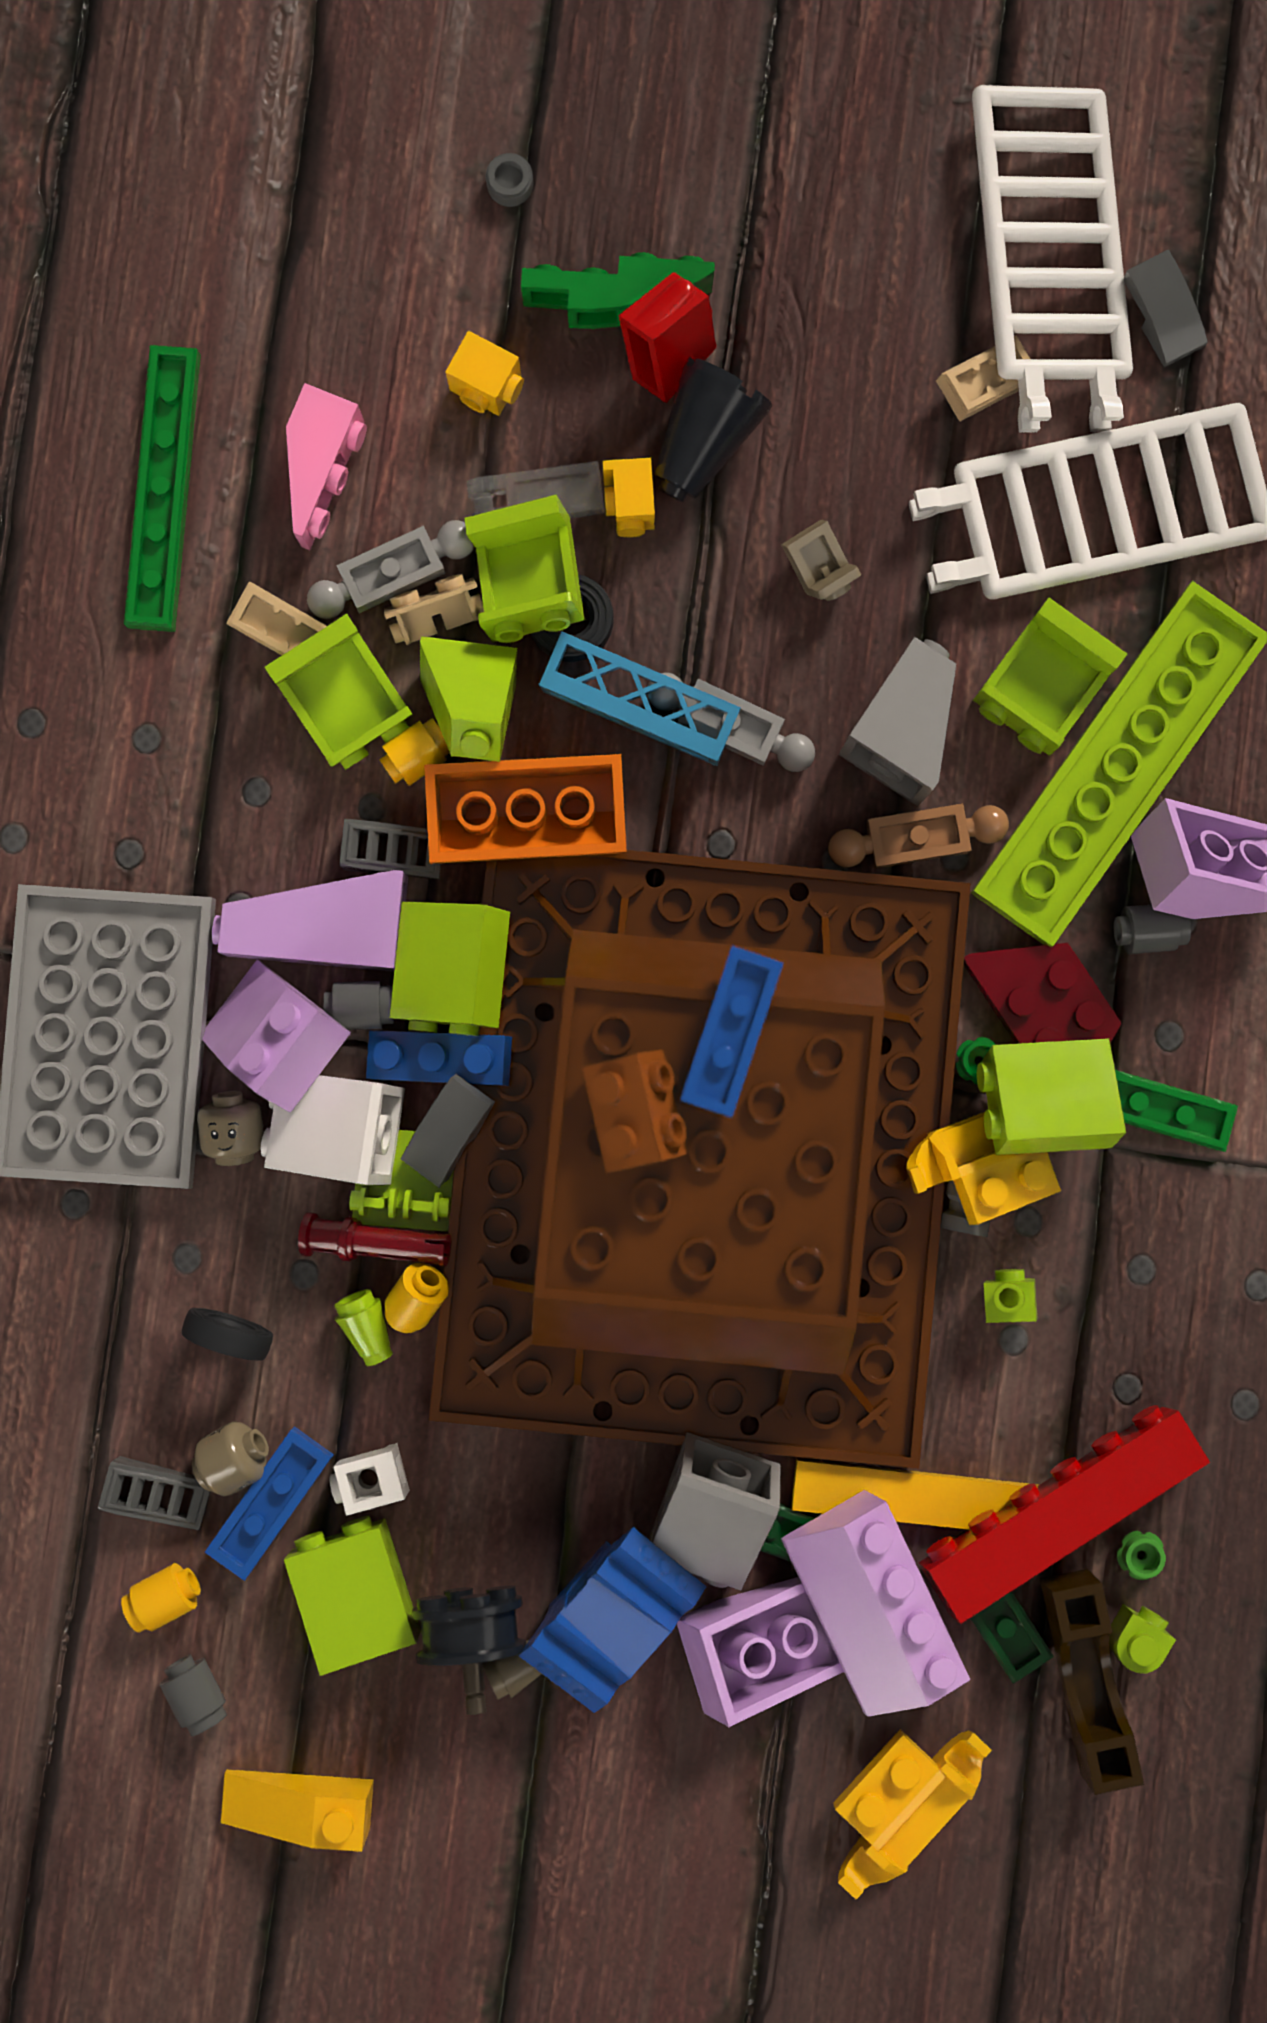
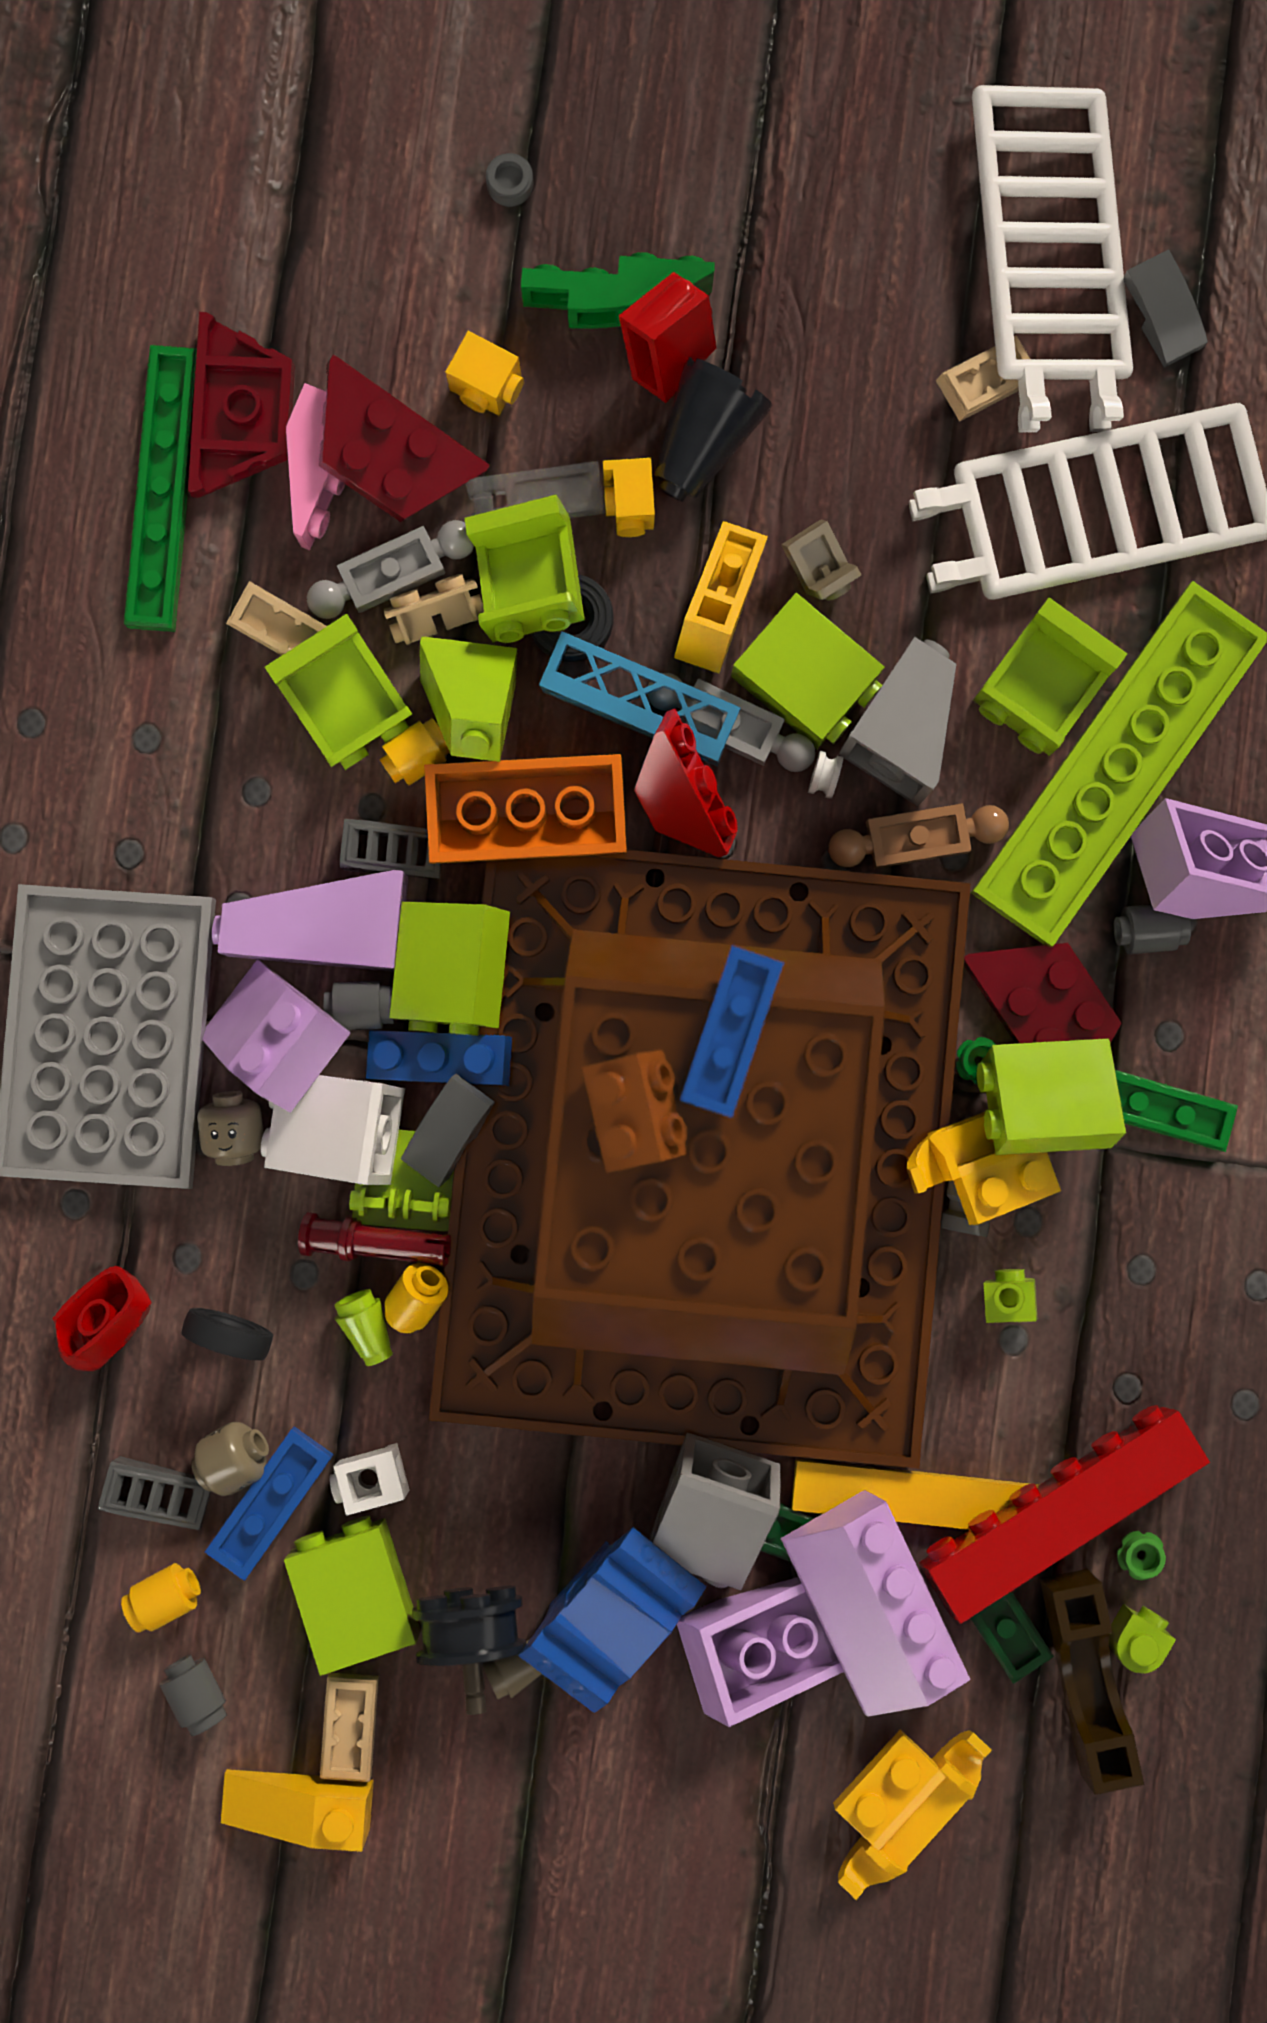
none -> red piece [53,1266,152,1371]
none -> dark red wing [188,312,295,498]
none -> dark red wing [319,354,490,522]
none -> tan plate [320,1673,379,1782]
none -> red slope [634,709,738,857]
none -> yellow slope [674,521,768,673]
none -> lime brick [731,593,885,749]
none -> white bush [808,751,843,799]

